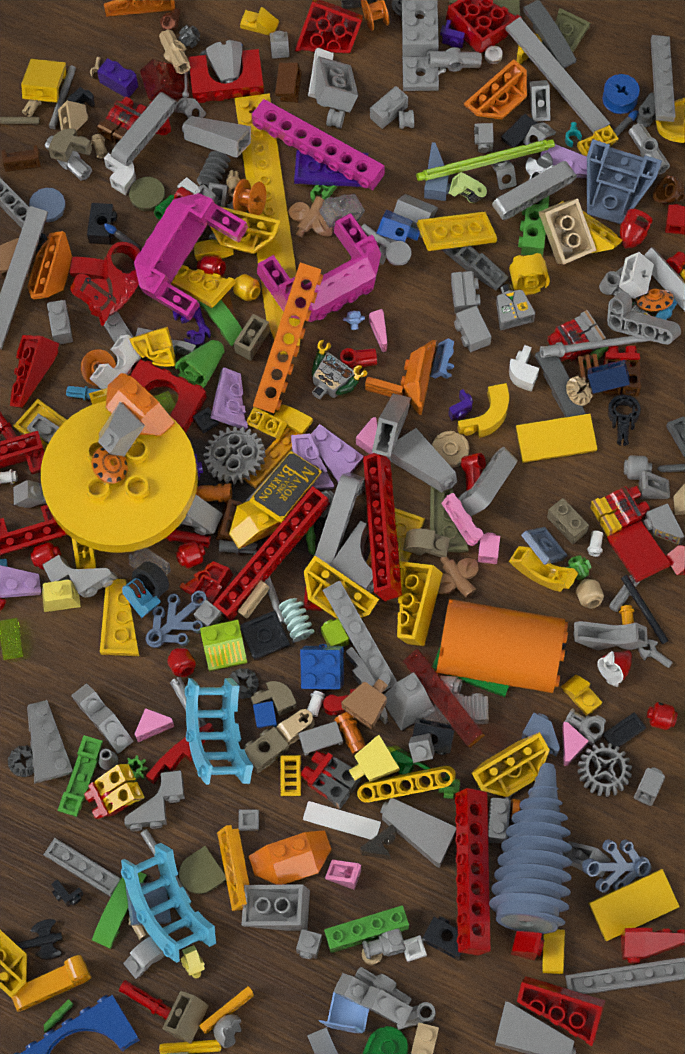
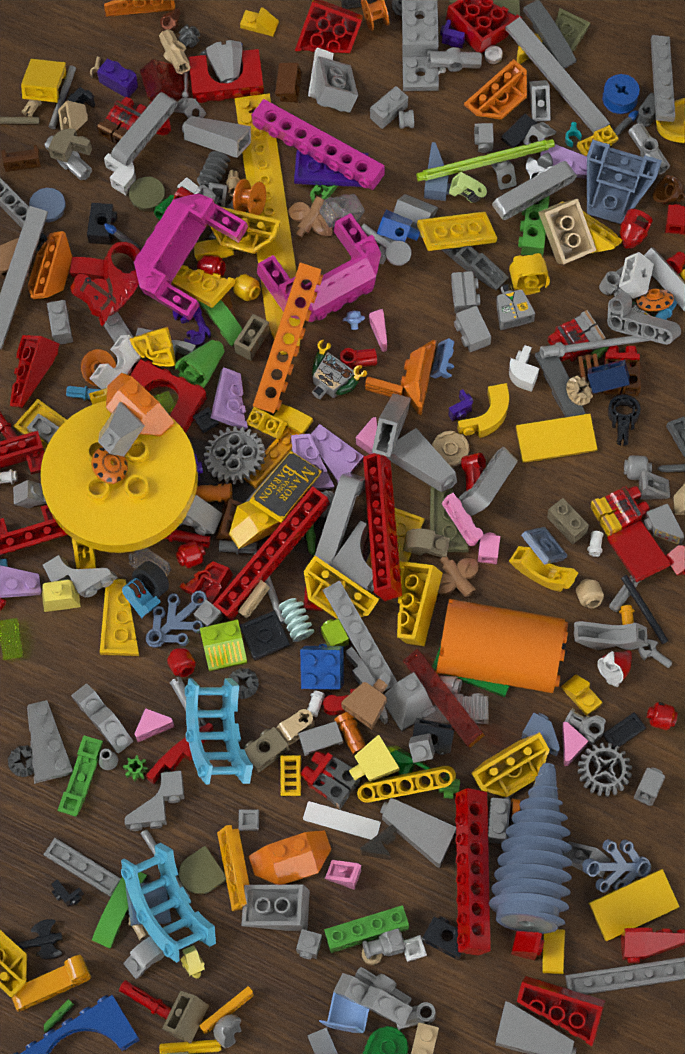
red head [31,542,61,570] -> none
yellow hips [84,764,145,819] -> none
tan pin [91,134,108,158] -> none
dark tan brick [251,681,297,716] -> none
blue panel [253,701,277,728] -> none
light grey bracket [270,31,289,58] -> none
light grey wheel [326,108,345,129] -> none
bright green gear [566,556,592,580] -> none

